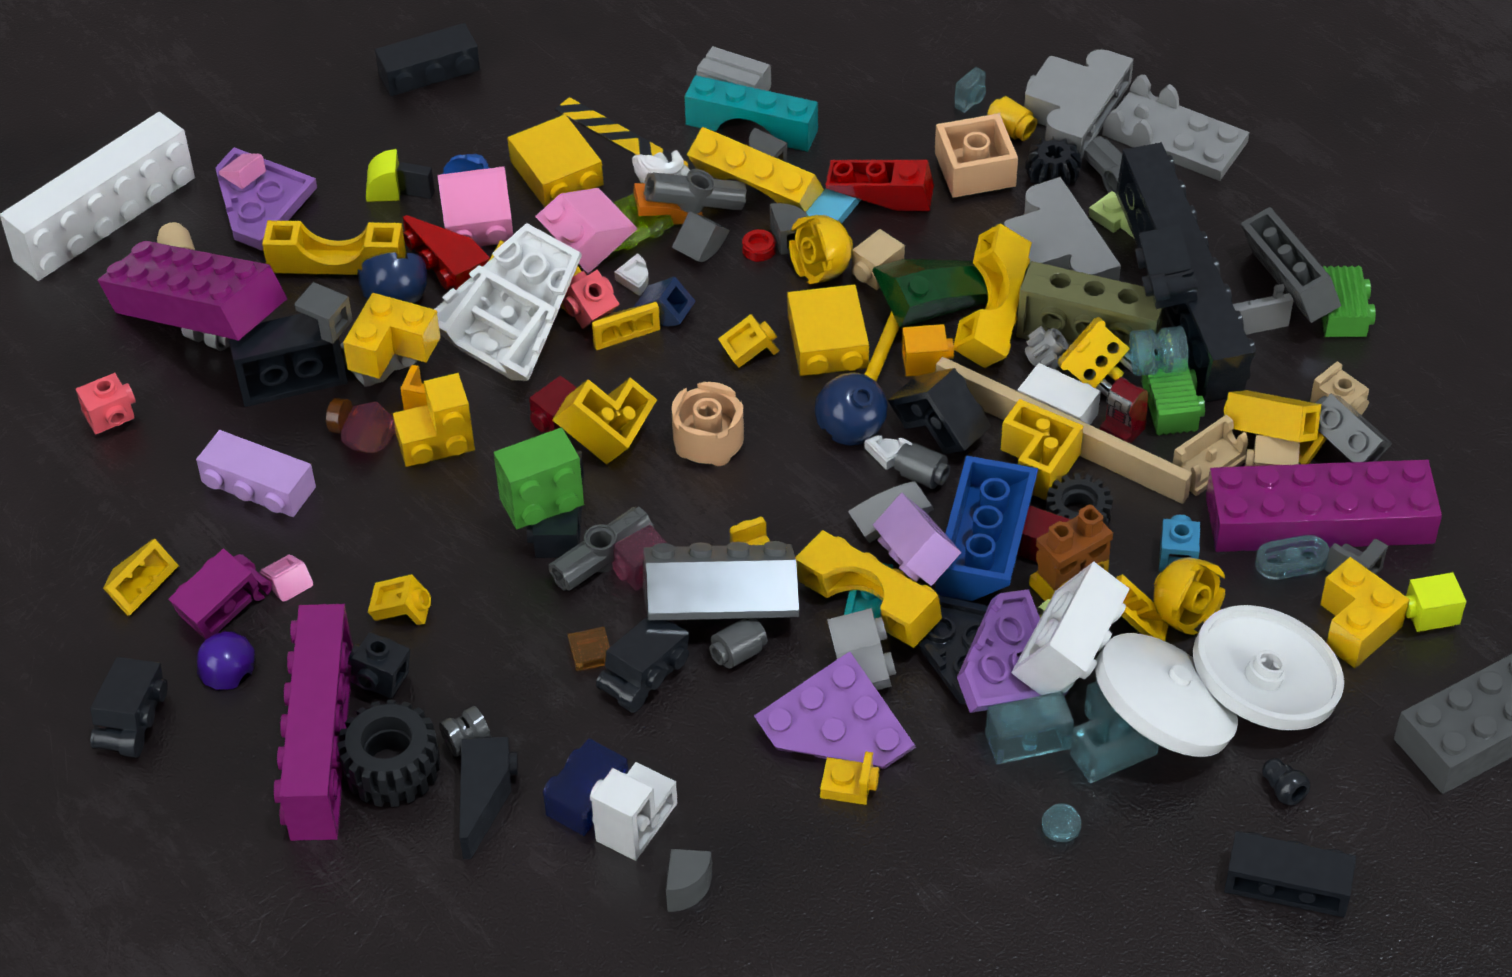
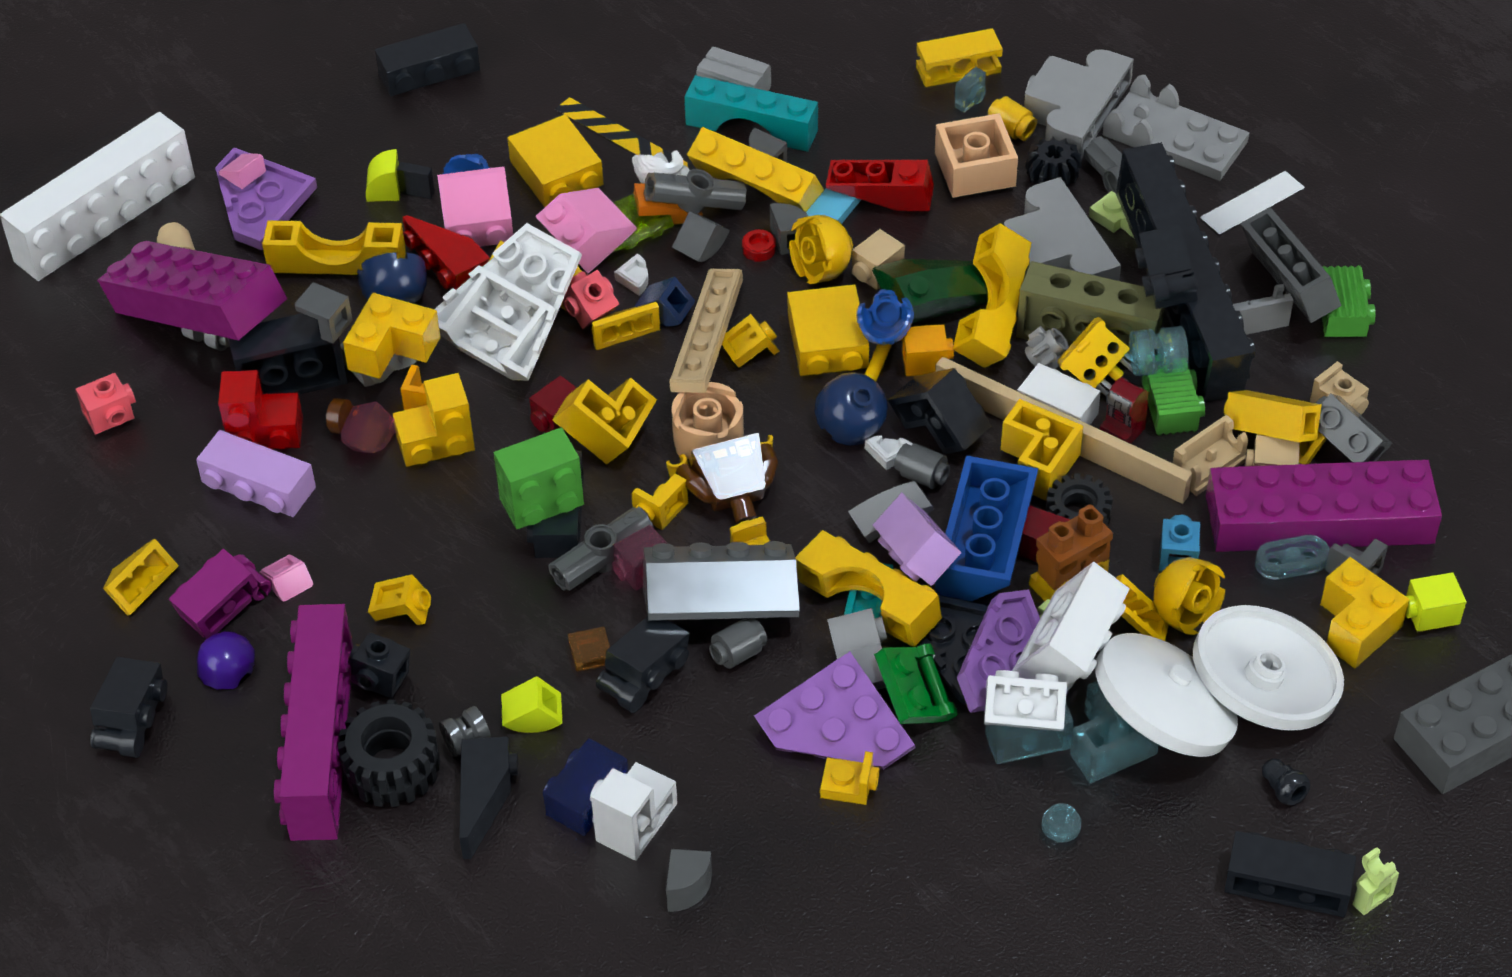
none -> red brick [218,370,303,449]
none -> neon yellow brick [501,676,563,733]
none -> yellow bracket [631,474,688,530]
none -> torso [666,433,778,524]
none -> tan tile [670,269,743,393]
none -> blue hair [856,289,914,345]
none -> green plate [874,644,958,724]
none -> yellow piece [916,28,1003,87]
none -> white bracket [984,670,1067,731]
none -> white sticker [1200,171,1305,235]
none -> yellowish green plate [1353,847,1399,915]

